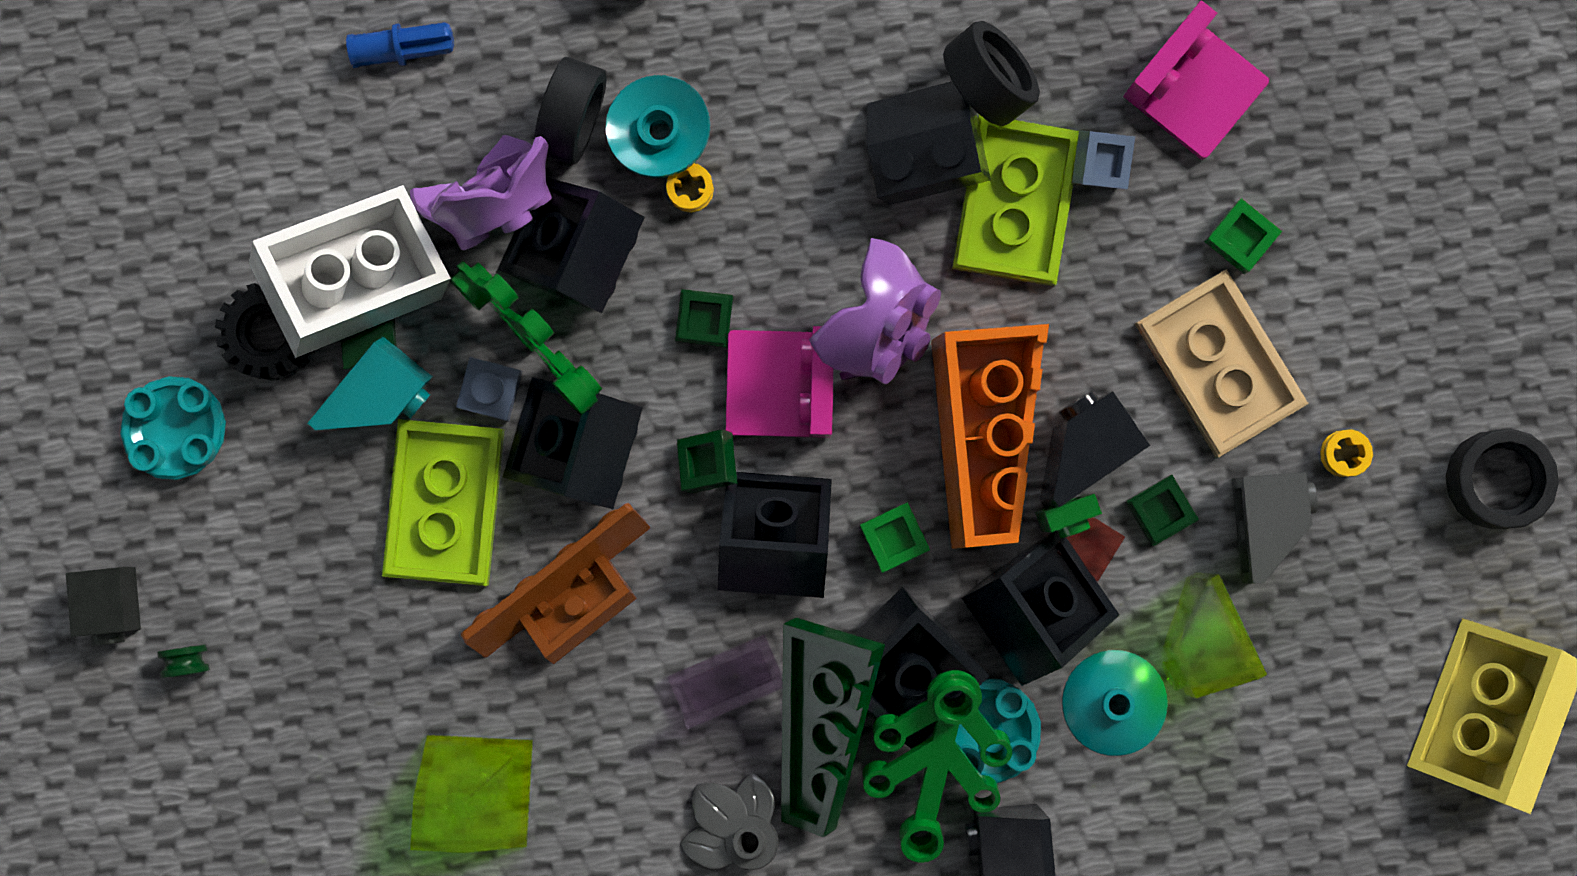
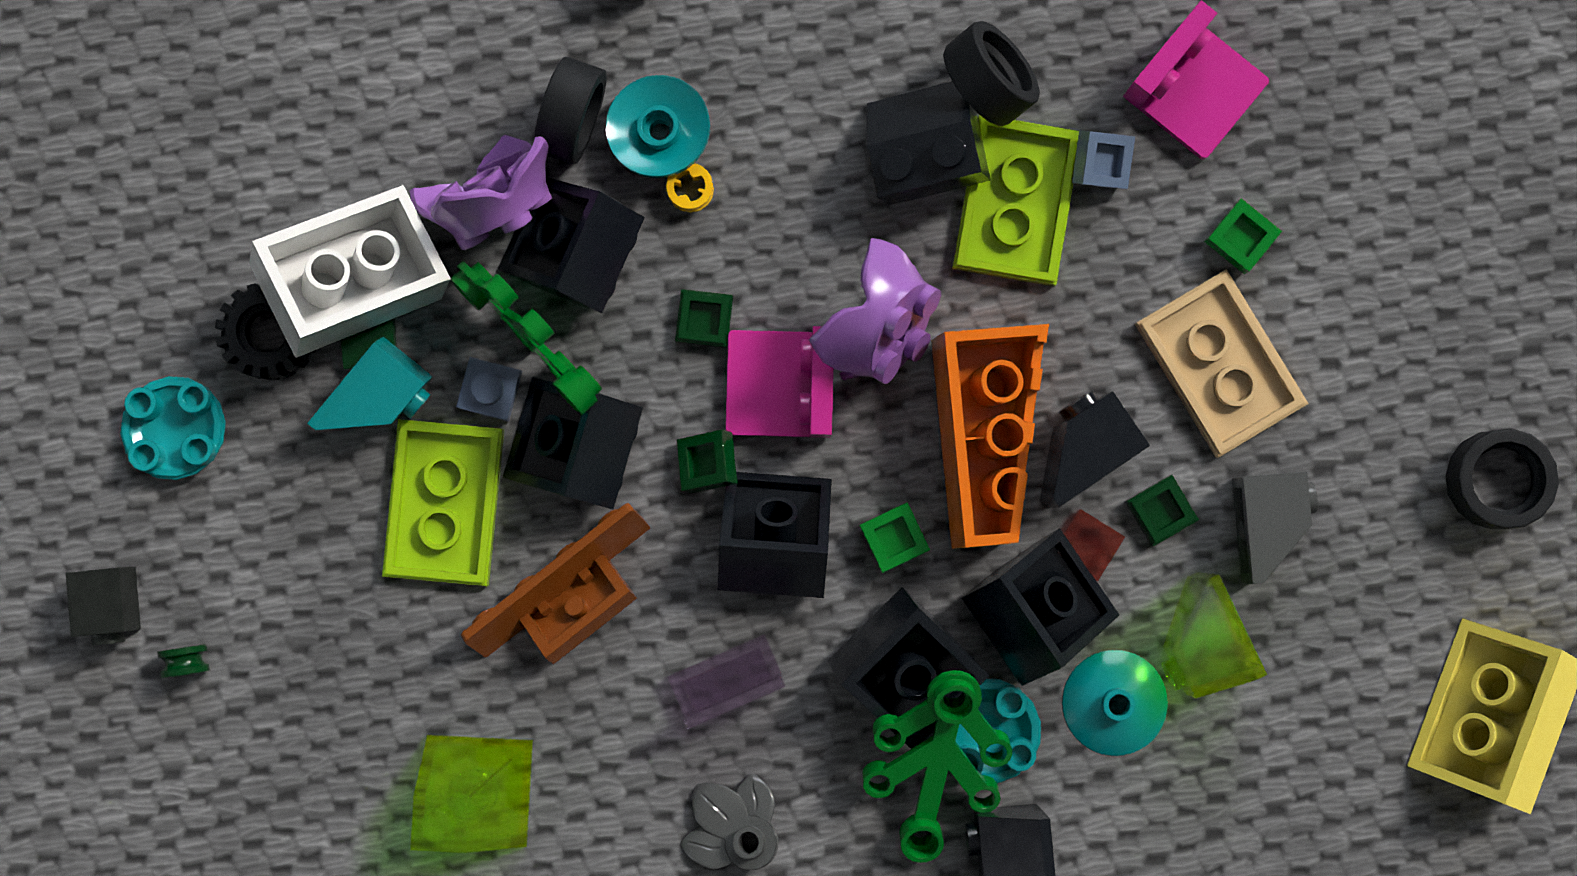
blue axle [346,22,454,68] -> none
dark green wing [781,617,885,838] -> none
green plate [1035,493,1102,538] -> none
yellow bush [1320,429,1373,477] -> none

